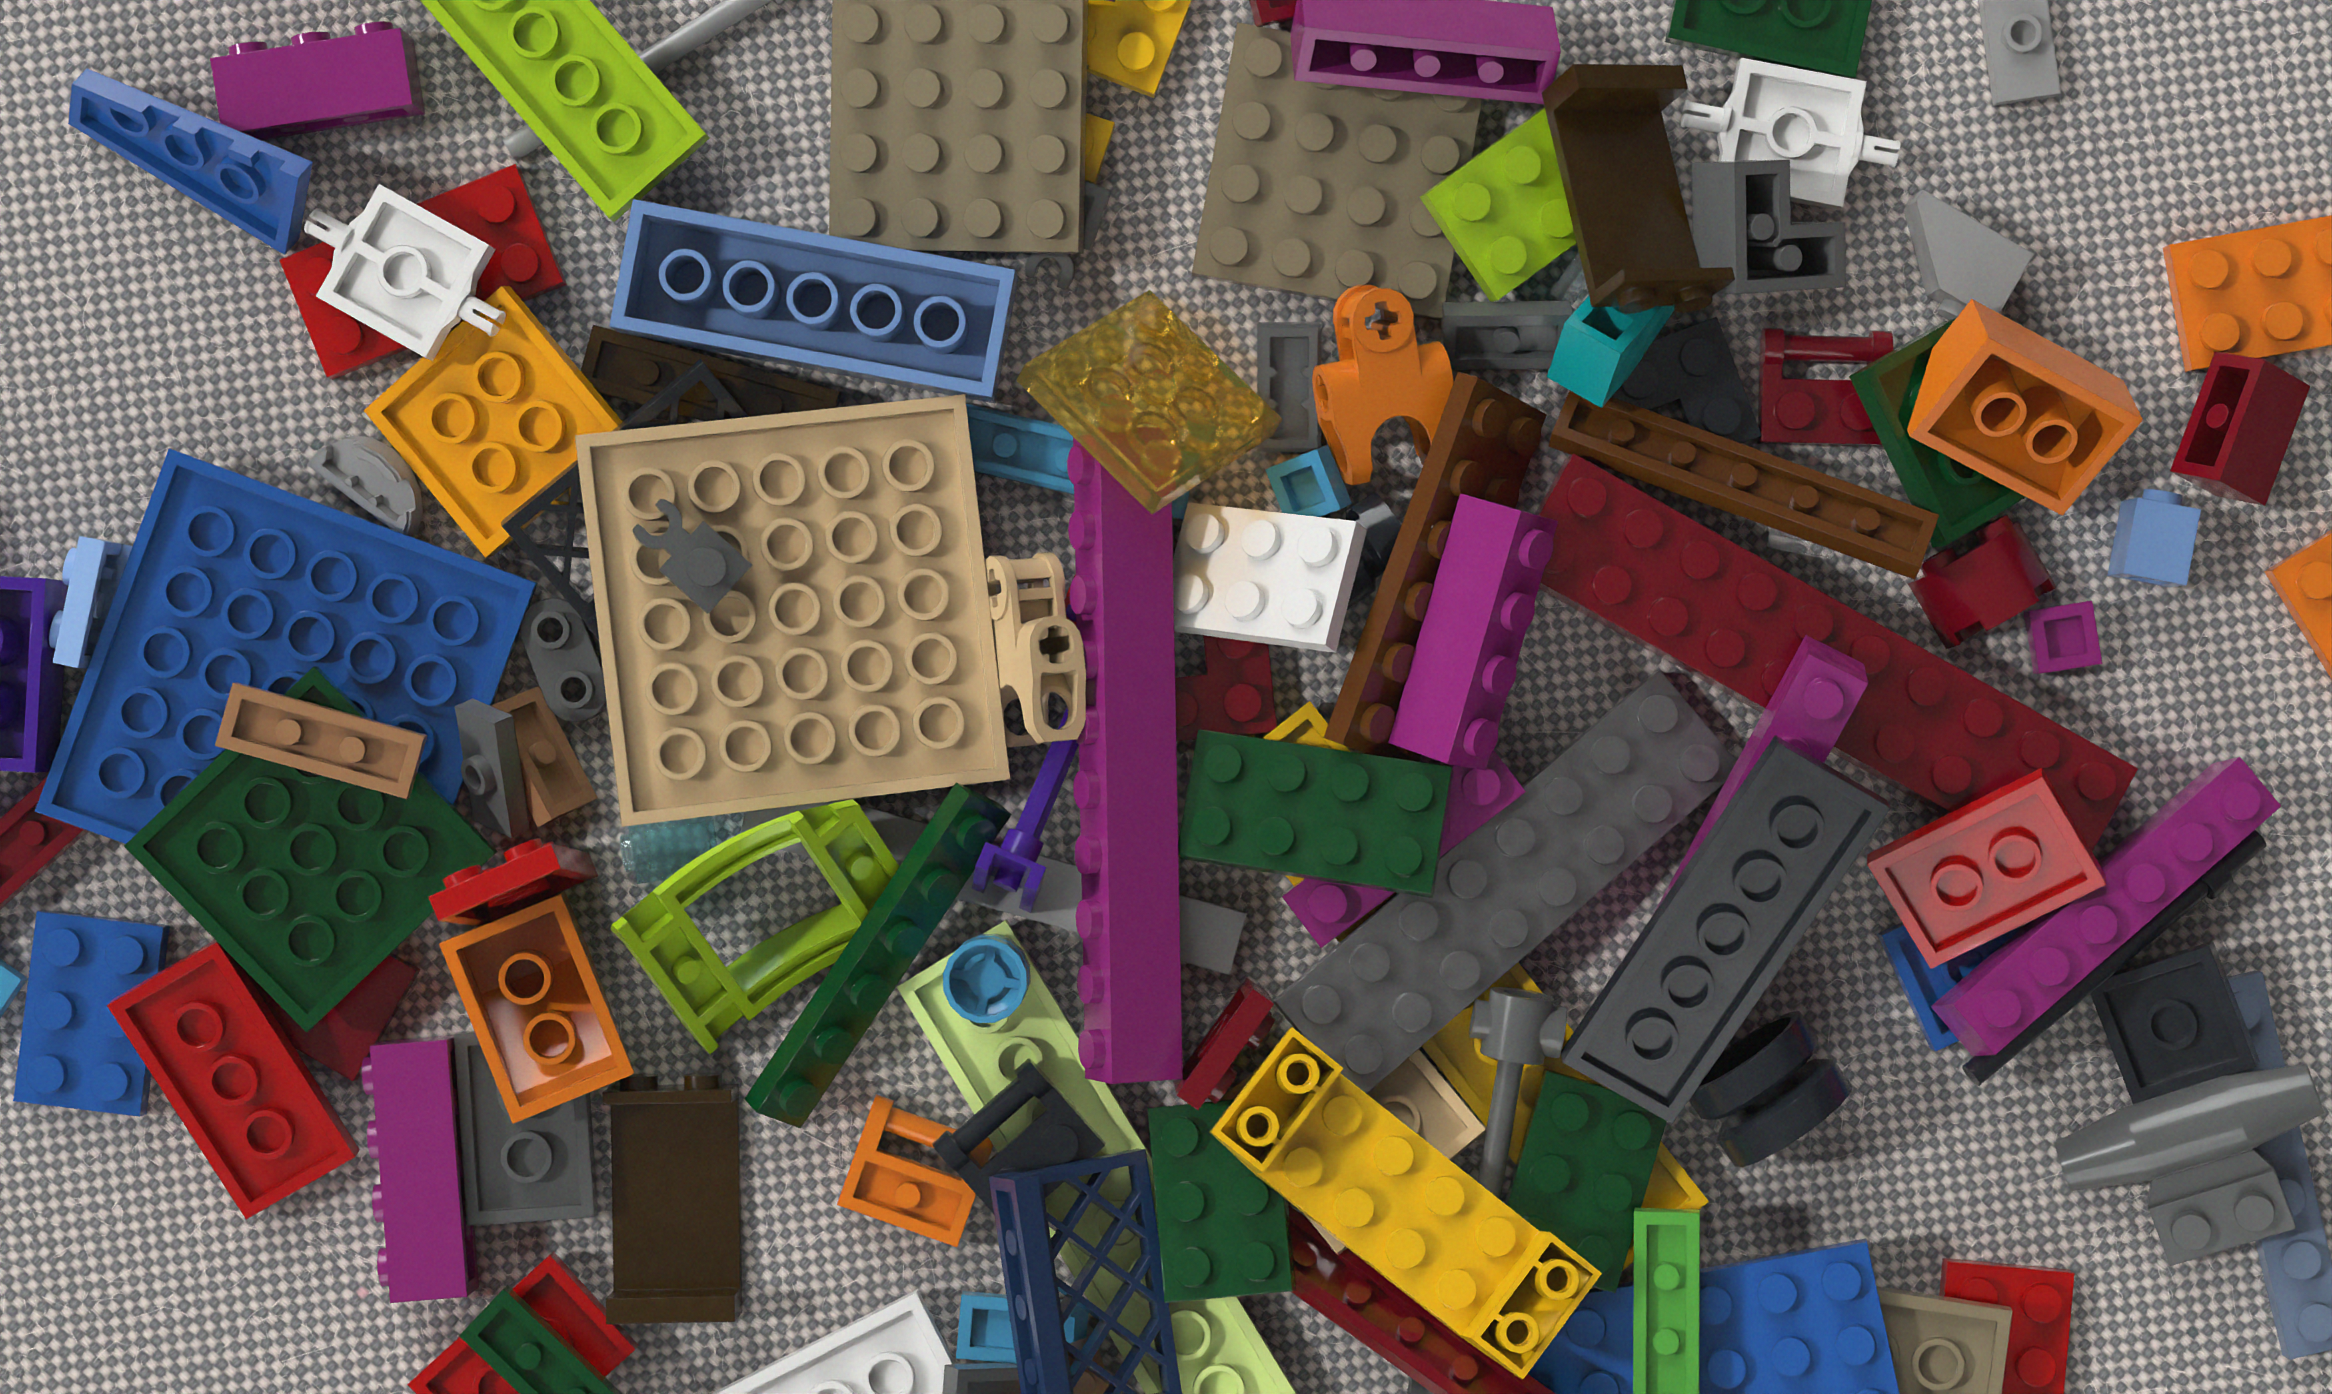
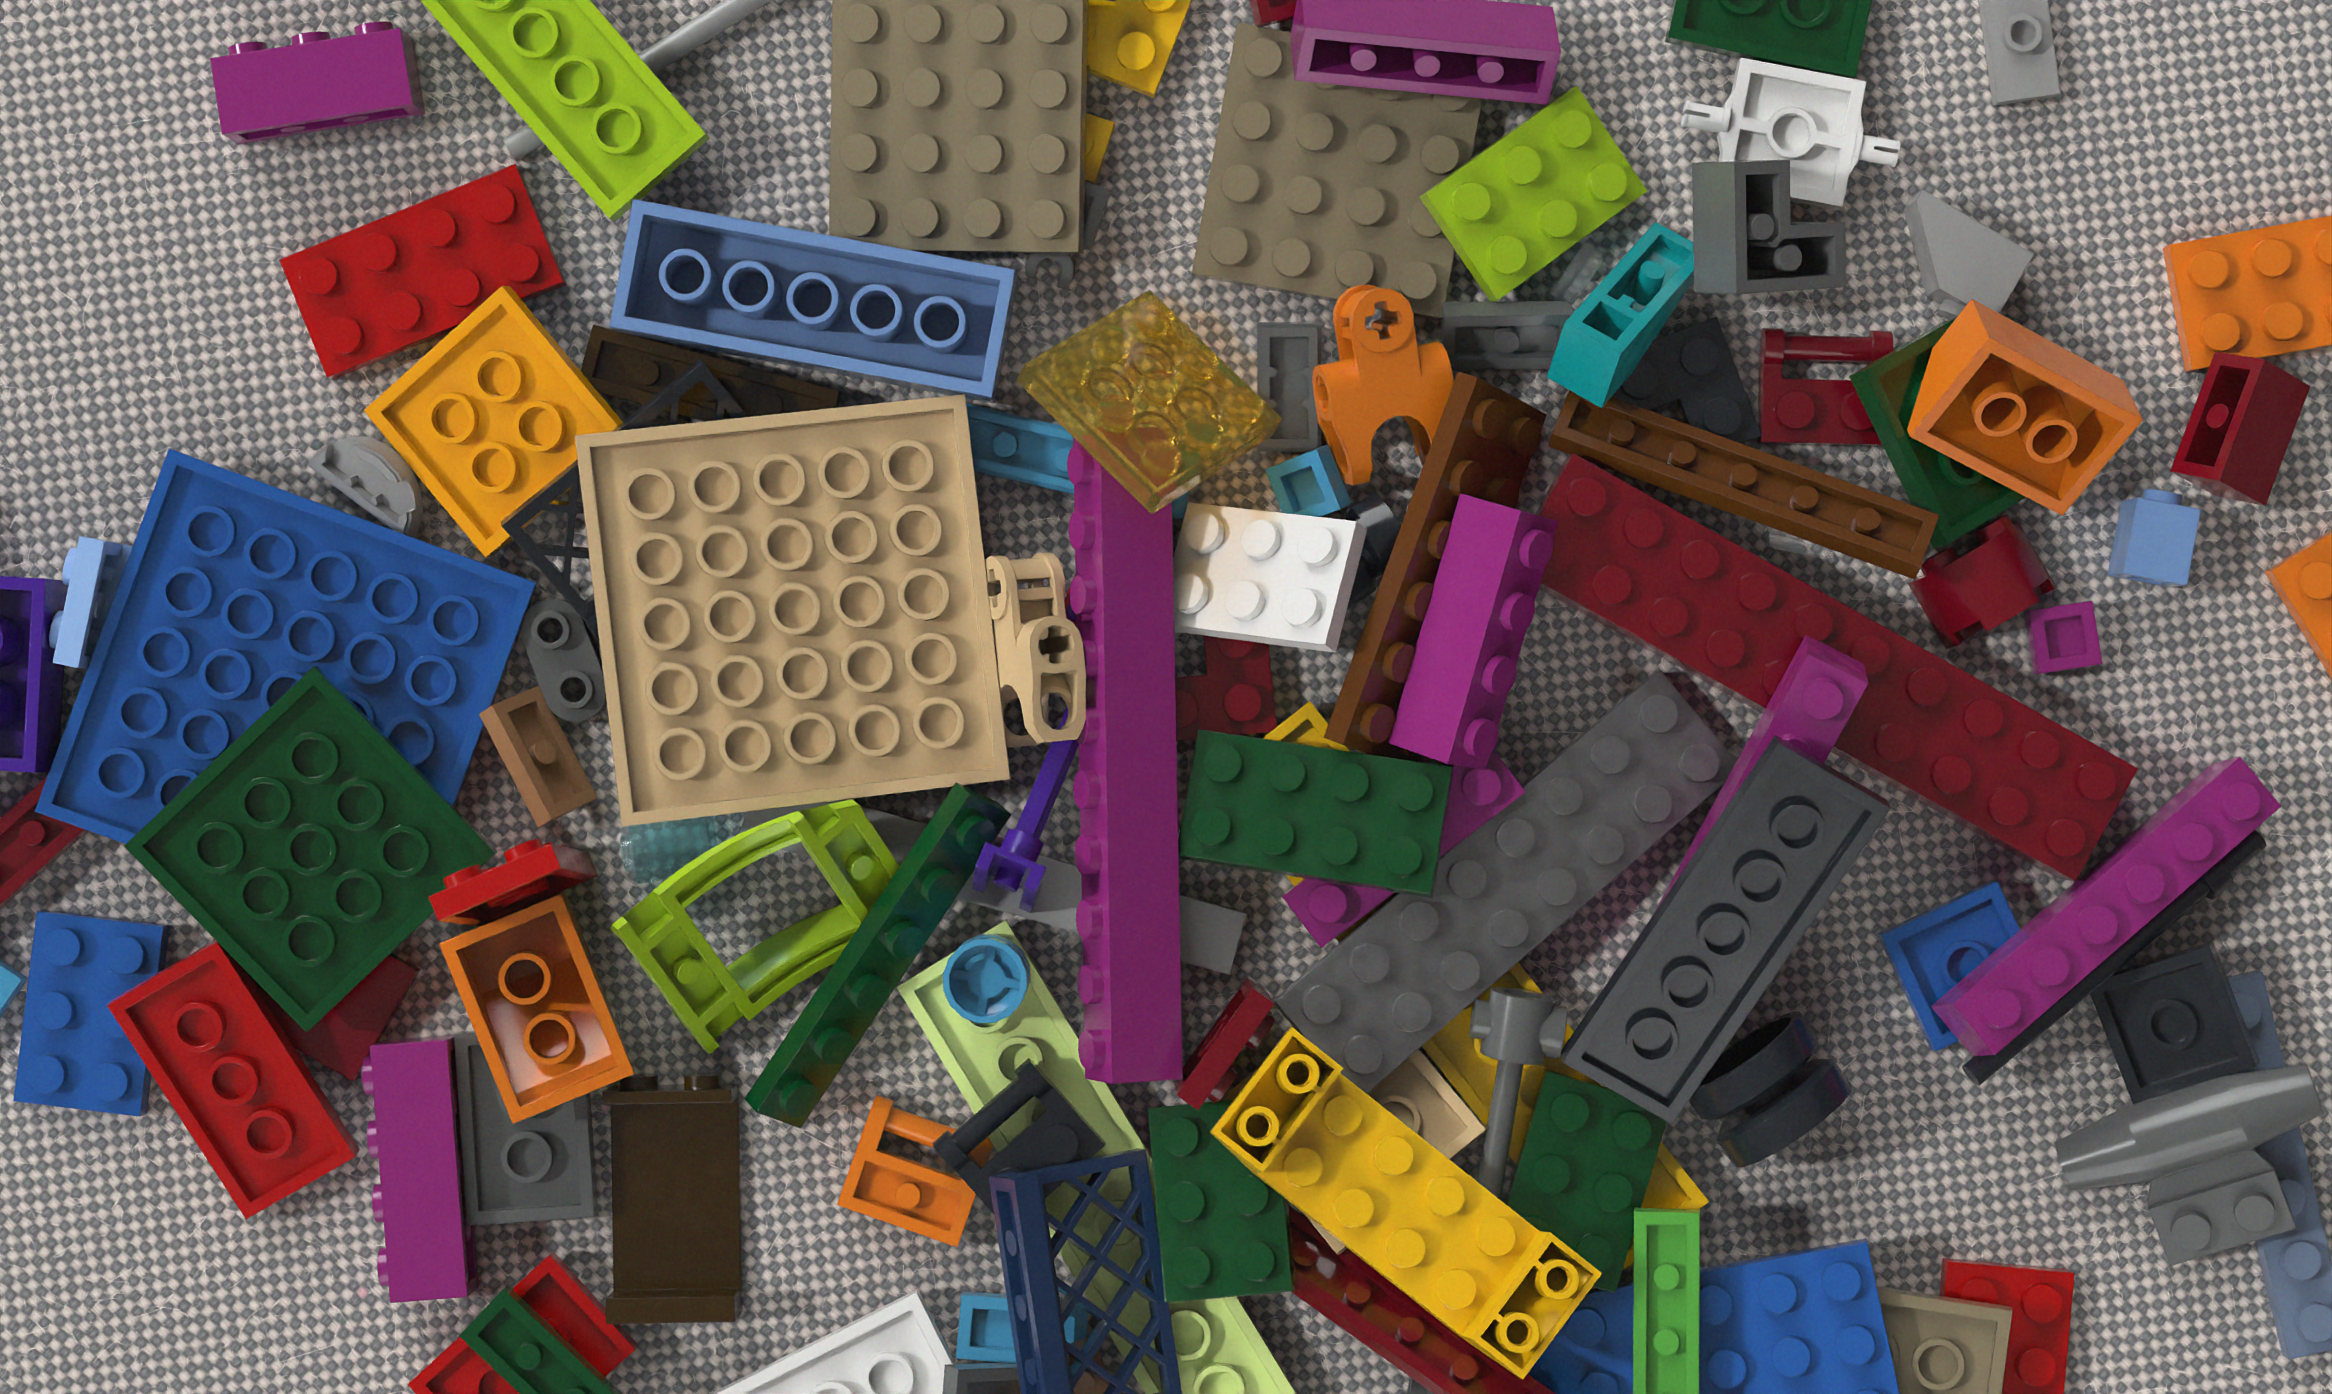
blue wing [68,68,313,255] -> none
medium nougat plate [215,682,428,799] -> none
white plate [304,184,506,362] -> none
dark grey plate [455,698,530,838] -> none
dark grey plate [632,499,752,614] -> none
dark brown panel [1541,64,1735,314] -> none
plate [1867,768,2107,969] -> none

